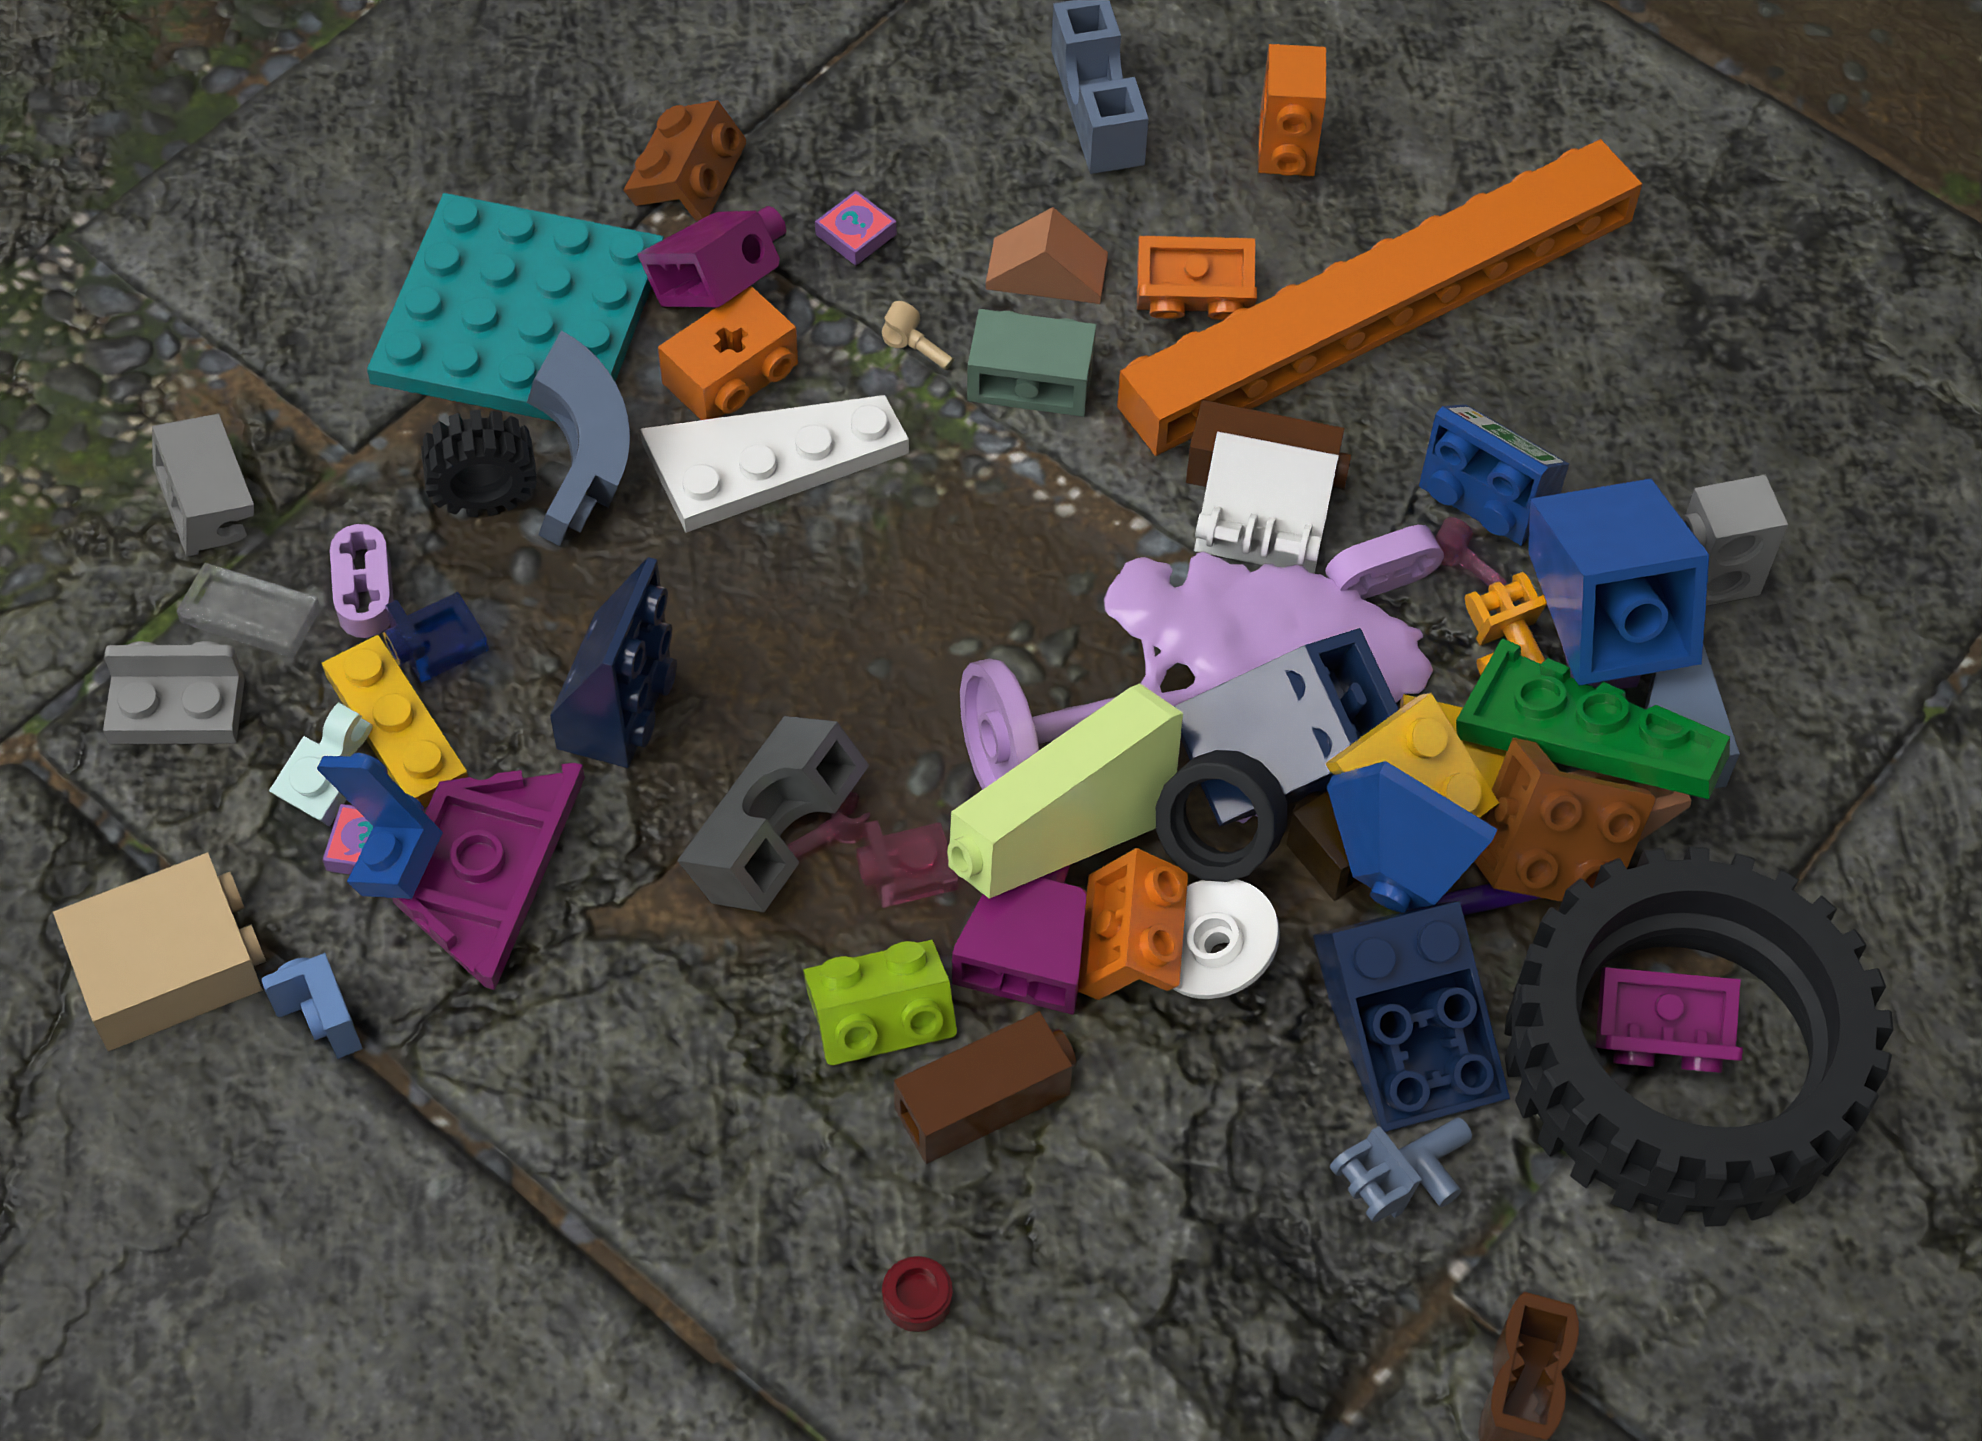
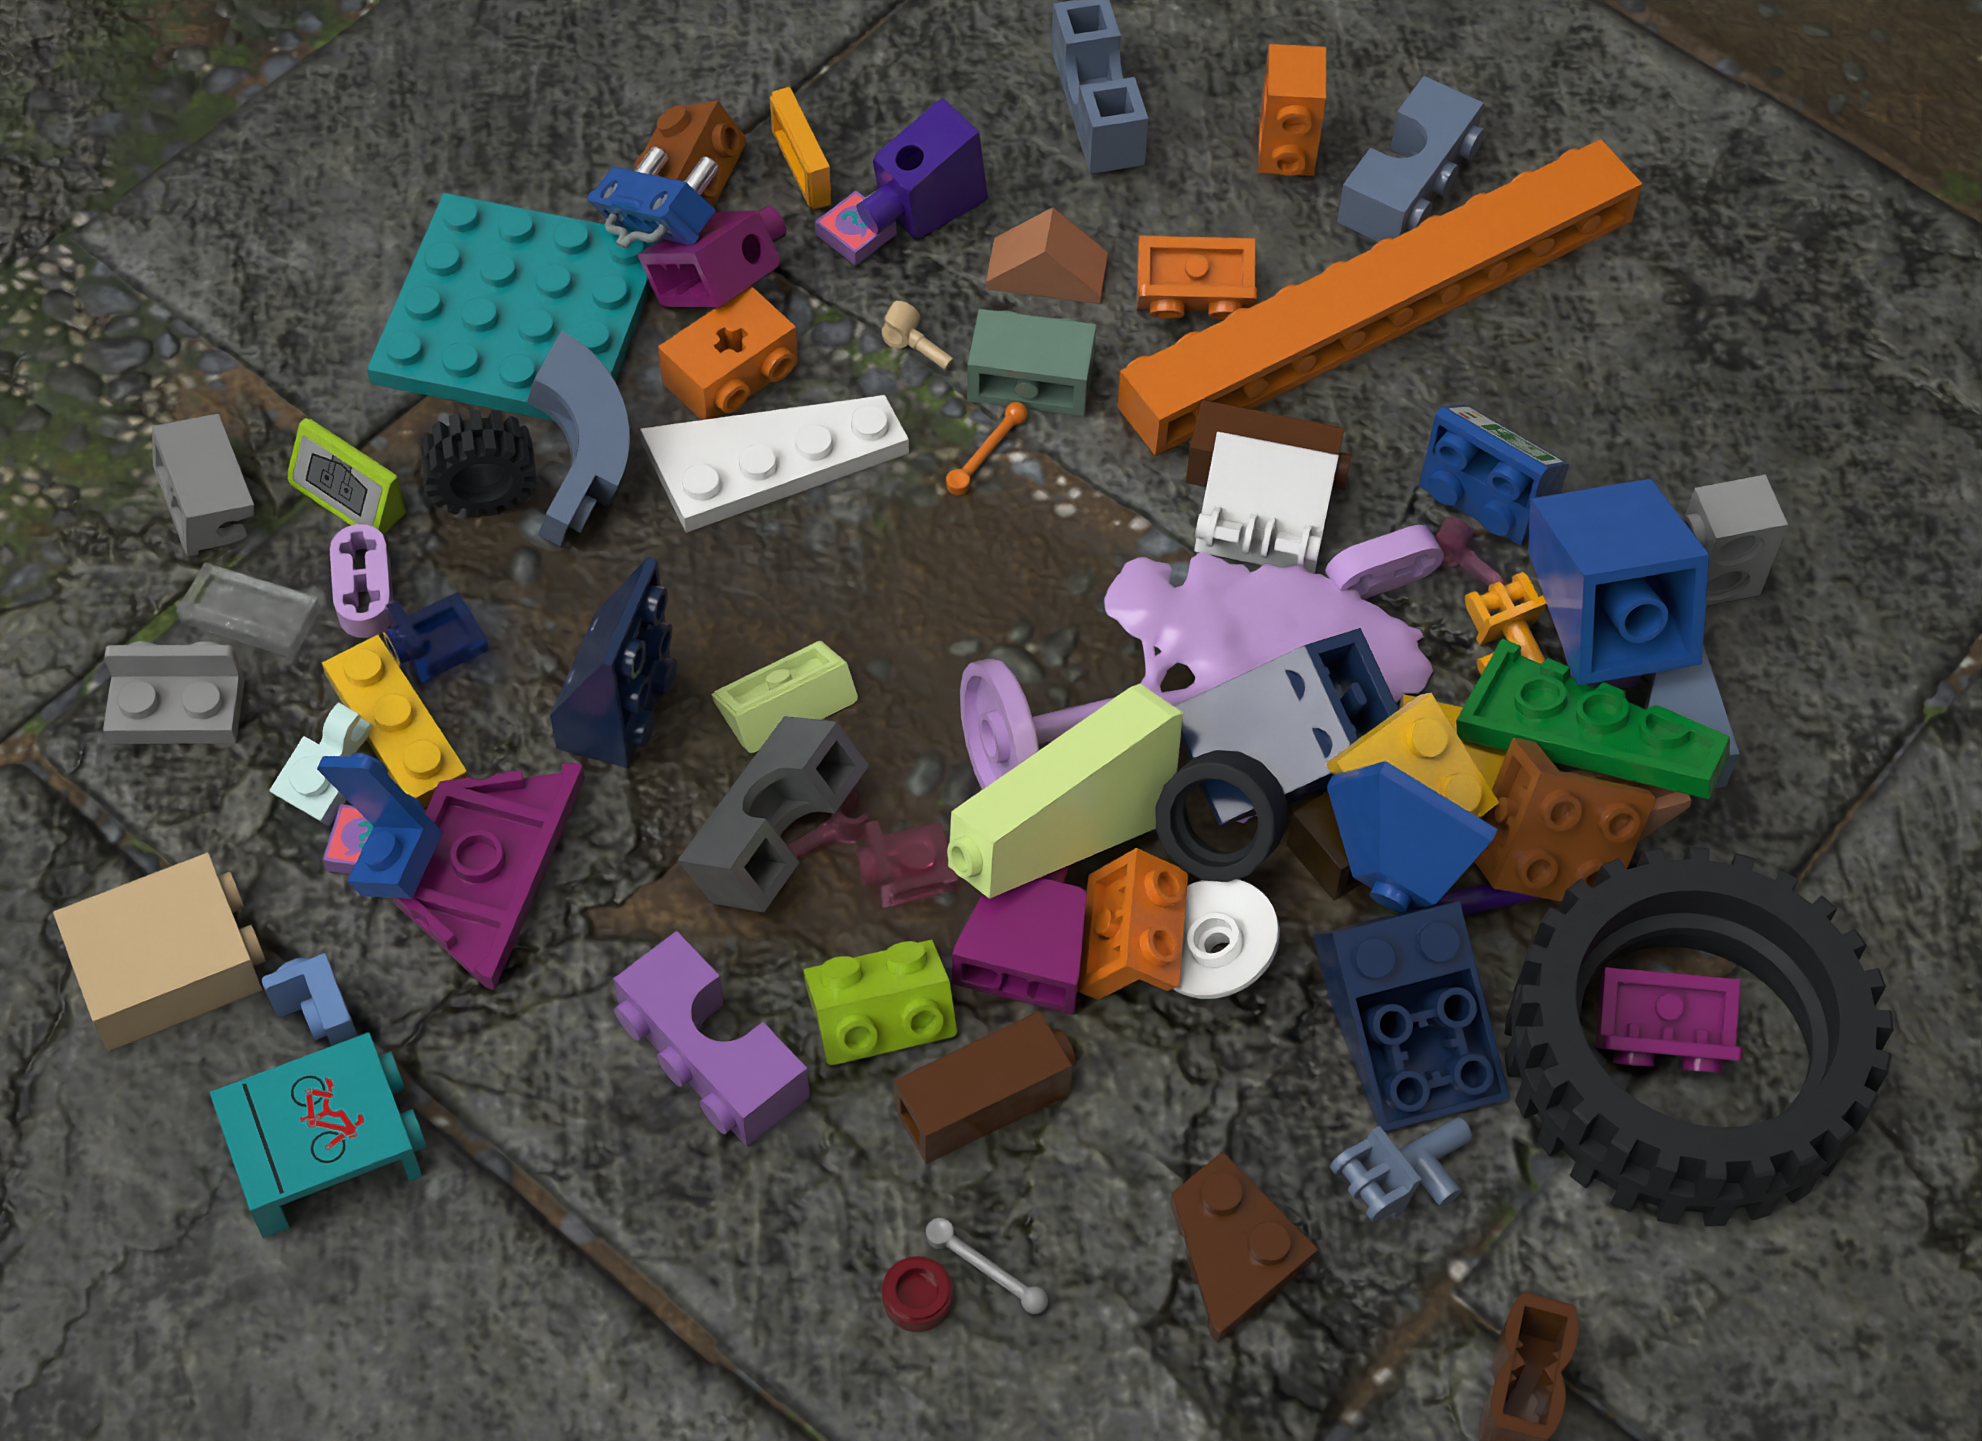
none -> teal panel [209,1032,427,1238]
none -> slope [287,418,406,535]
none -> blue piece [587,146,719,249]
none -> medium lavender arch [613,931,810,1146]
none -> yellowish green slope [711,641,858,753]
none -> light orange tile [770,87,831,210]
none -> dark purple torso [856,98,988,238]
none -> light grey hinge [926,1218,1049,1314]
none -> orange hinge [946,402,1028,495]
none -> reddish brown wing [1170,1151,1318,1343]
none -> sand blue arch [1337,76,1485,242]

